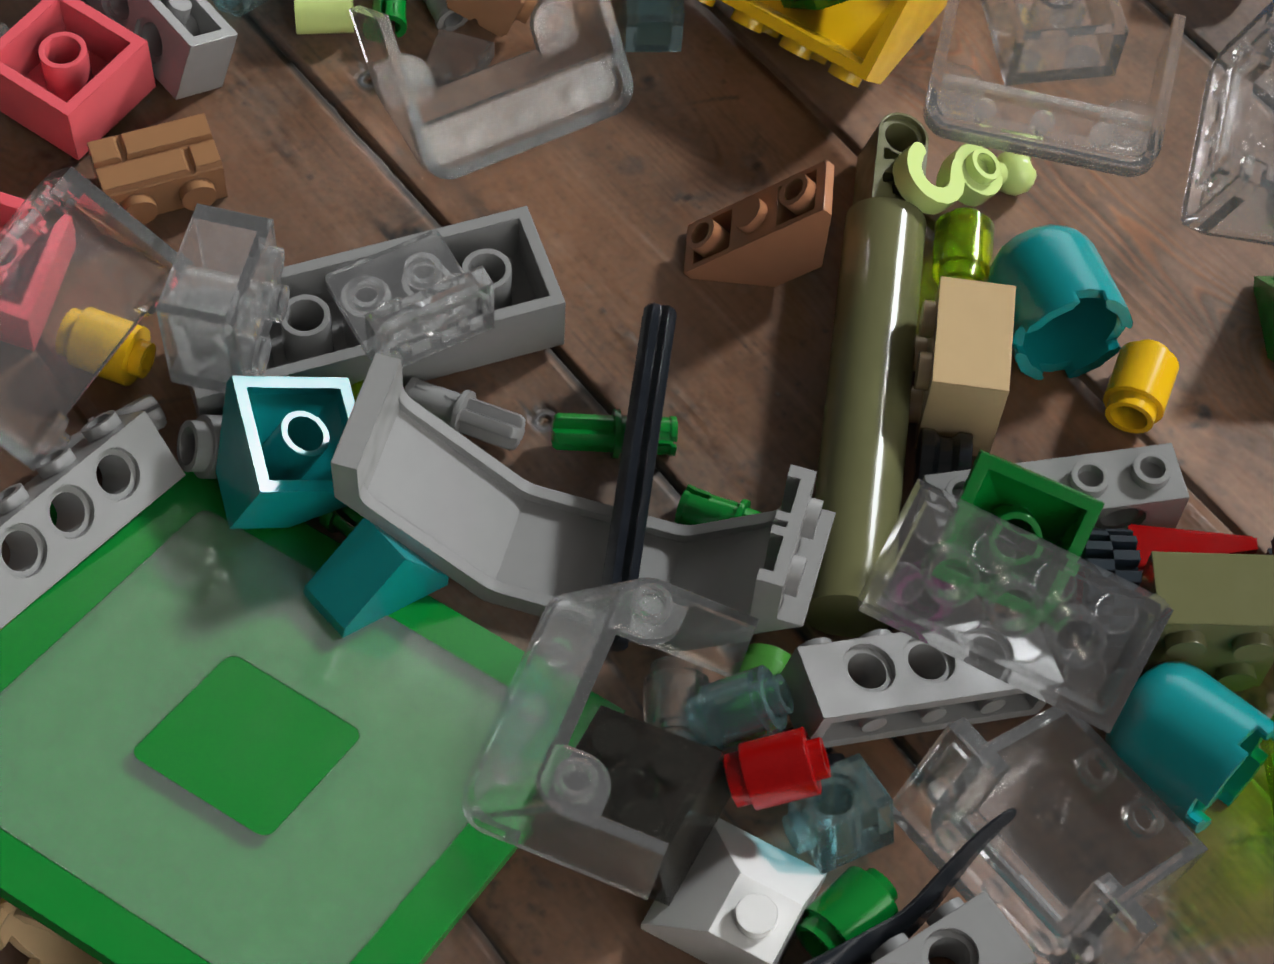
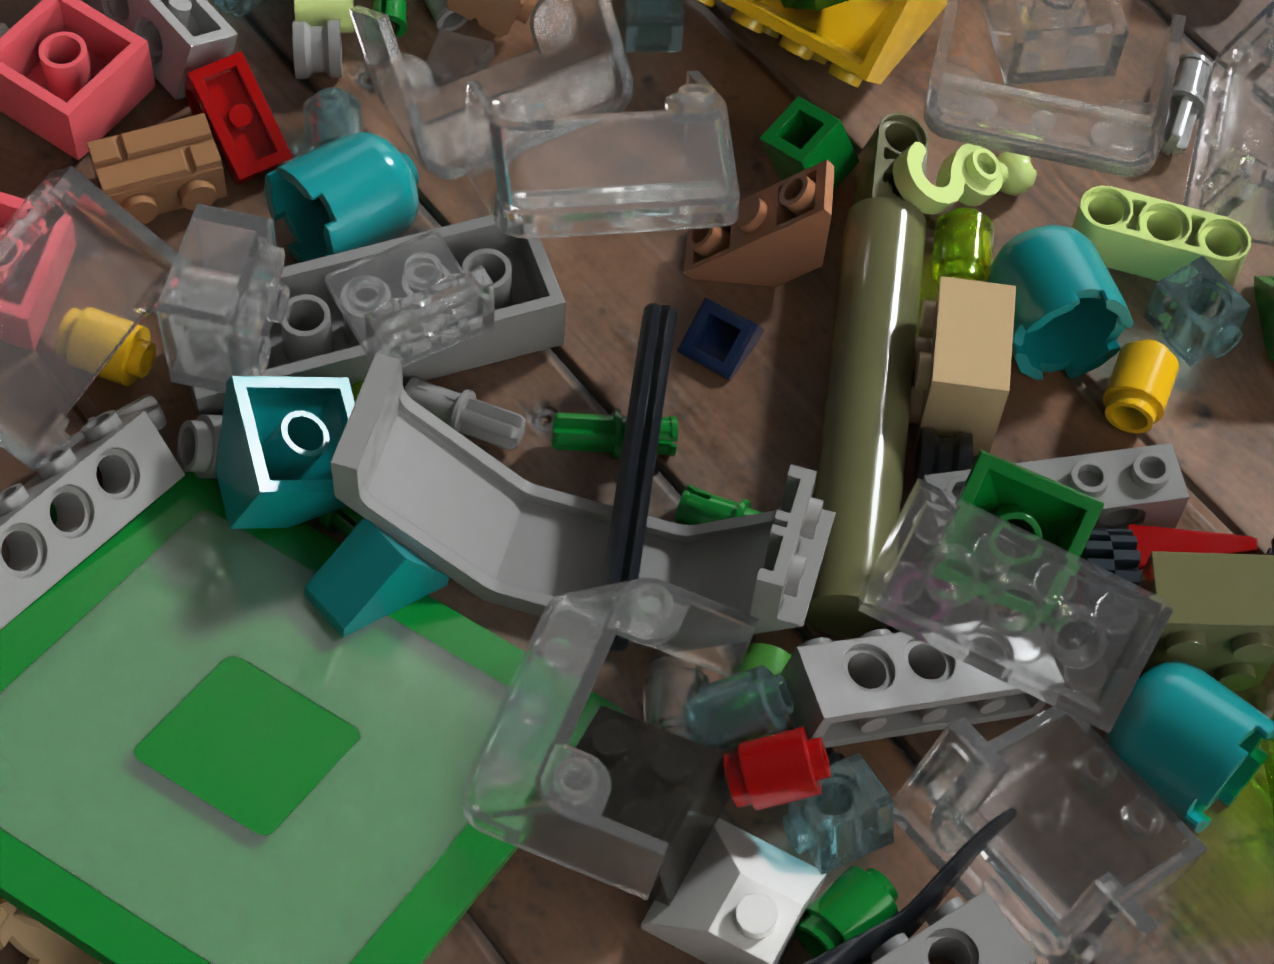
none -> red plate [184,51,294,186]
none -> teal cylinder [265,132,419,263]
none -> light grey wheel [292,20,343,79]
none -> clear light blue brick [303,88,364,152]
none -> clear windscreen [465,70,740,239]
none -> dark blue slope [677,297,765,380]
none -> green brick [760,96,859,191]
none -> yellowish green beam [1072,185,1251,295]
none -> clear light blue brick [1144,255,1251,367]
none -> light grey axle [1154,53,1213,156]

